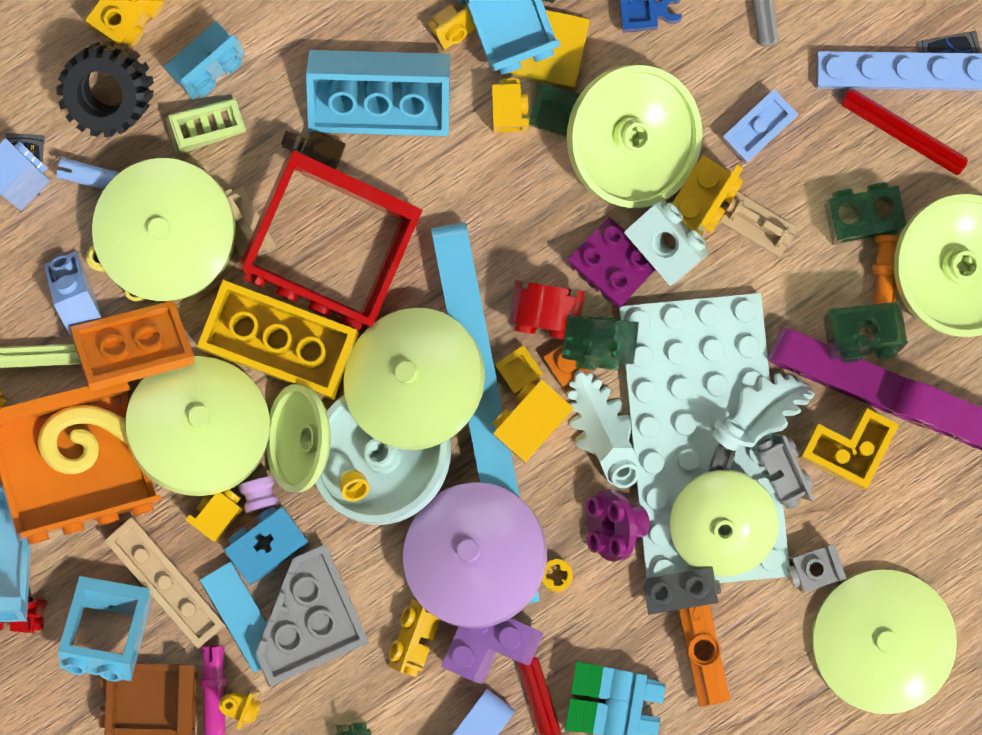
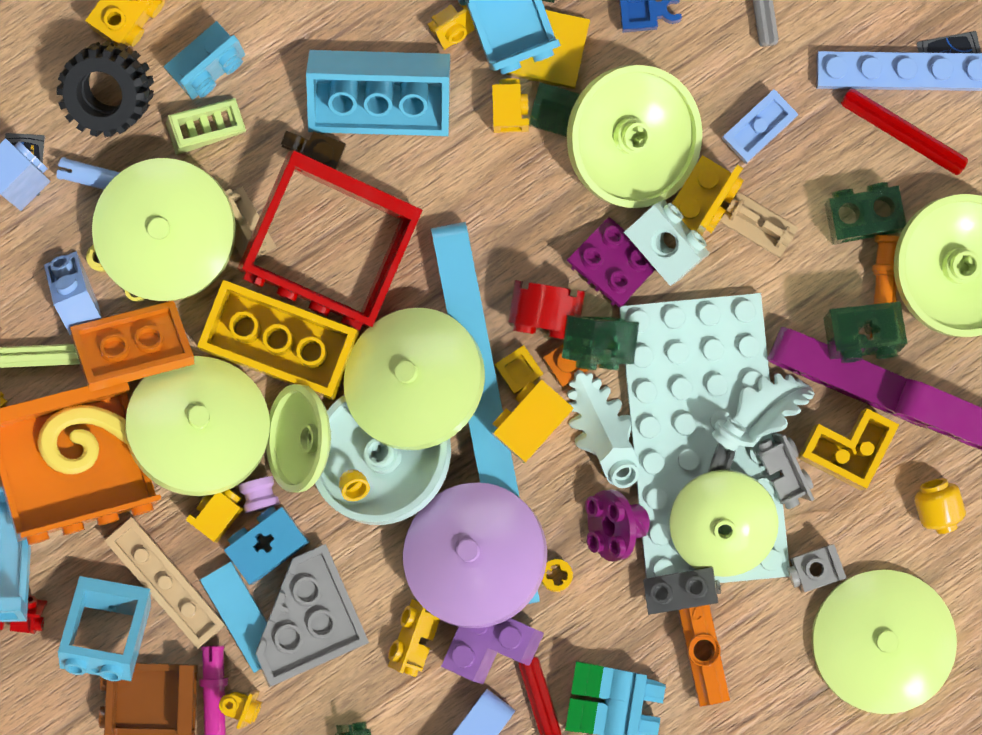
none -> yellow head [914,478,966,534]

